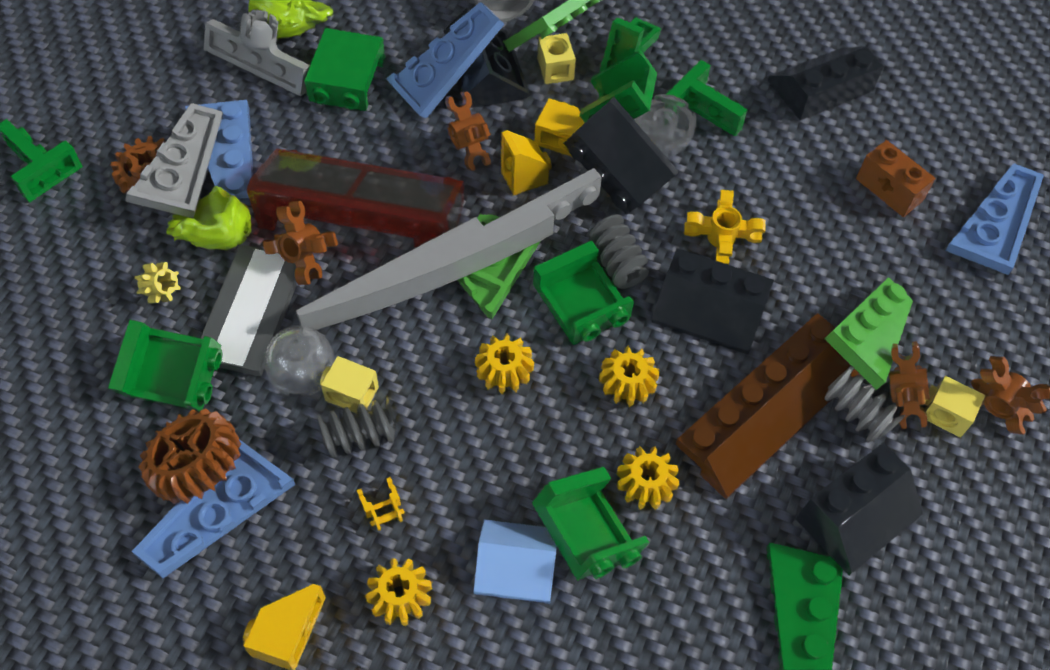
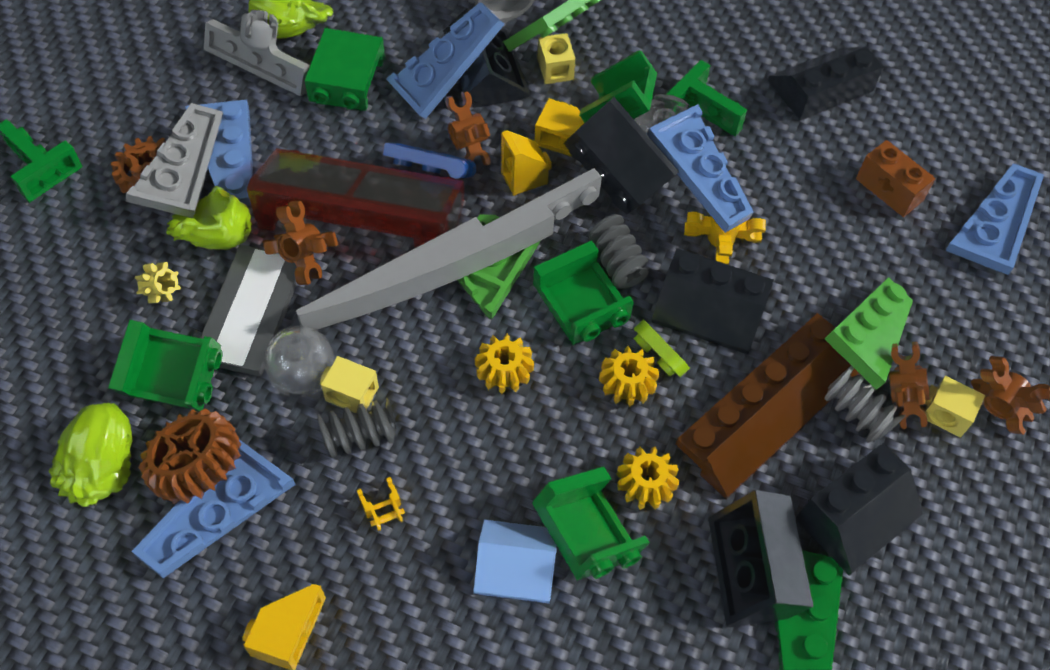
yellow gear [366,558,432,626] -> none
green bracket [599,17,661,73] -> none
none -> lime piece [48,403,132,507]
none -> blue plate [383,142,476,179]
none -> lime plate [633,319,690,378]
none -> medium blue wing [647,104,754,233]
none -> black slope [708,490,814,627]

